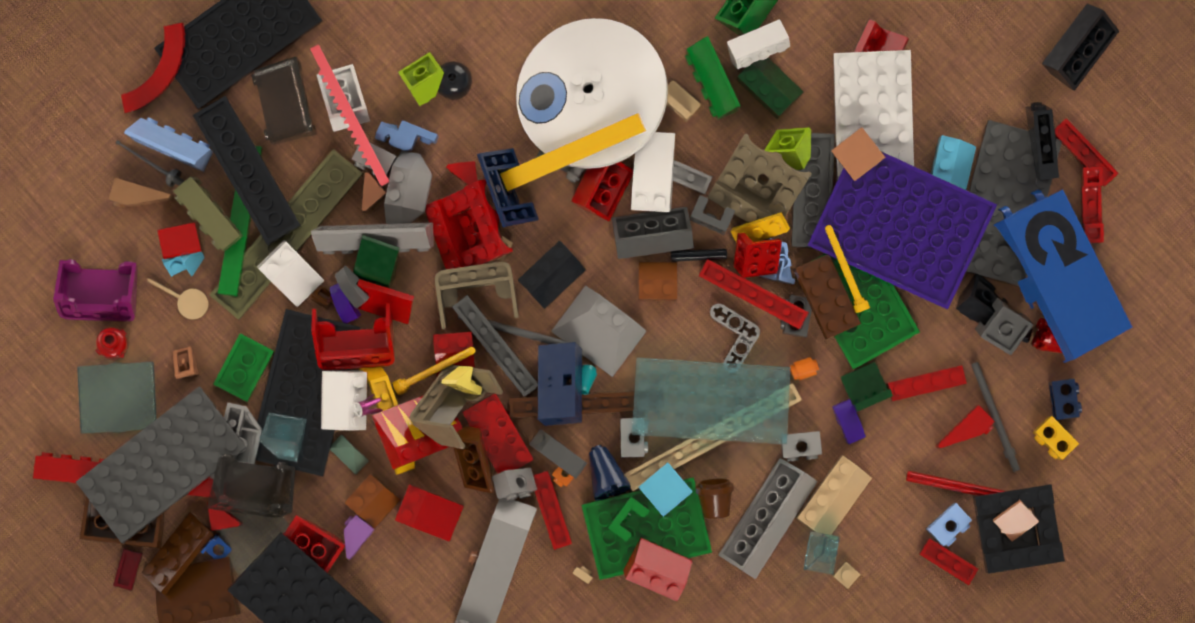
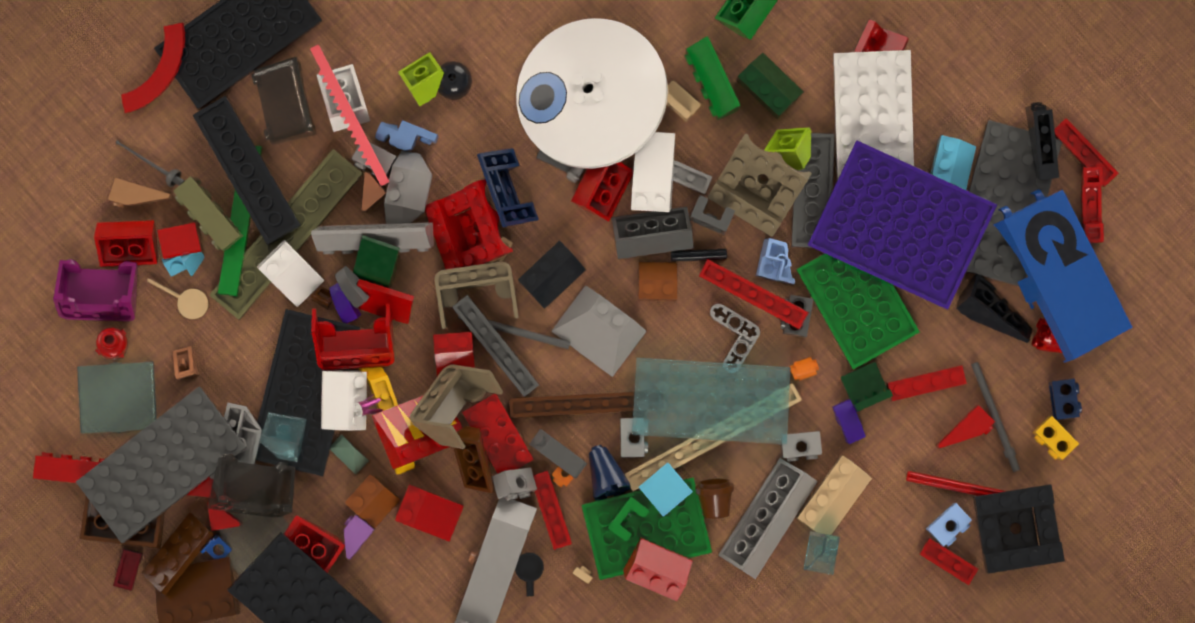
light blue slope [124,117,213,172] -> none
green plate [213,333,275,402] -> none
yellow piece [393,347,476,395] -> none
light yellow slope [442,366,482,395] -> none
red slope [446,161,478,185] -> none
yellow tile [500,113,646,191] -> none
dark blue brick [538,342,582,426] -> none
teal cone [582,365,597,395] -> none
white slope [727,19,790,69] -> none
yellow plate [730,212,790,243] -> none
red bracket [733,232,782,278] -> none
reddish brown plate [794,254,861,340] -> none
yellow piece [825,225,870,313] -> none
nougat tile [831,127,886,181] -> none
tan plate [833,562,861,589] -> none
dark grey panel [975,298,1034,355] -> none
piece [993,500,1039,542] -> none
black slope [1042,3,1119,91] -> none
none -> red slope [94,220,158,267]
none -> black piece [515,553,544,597]

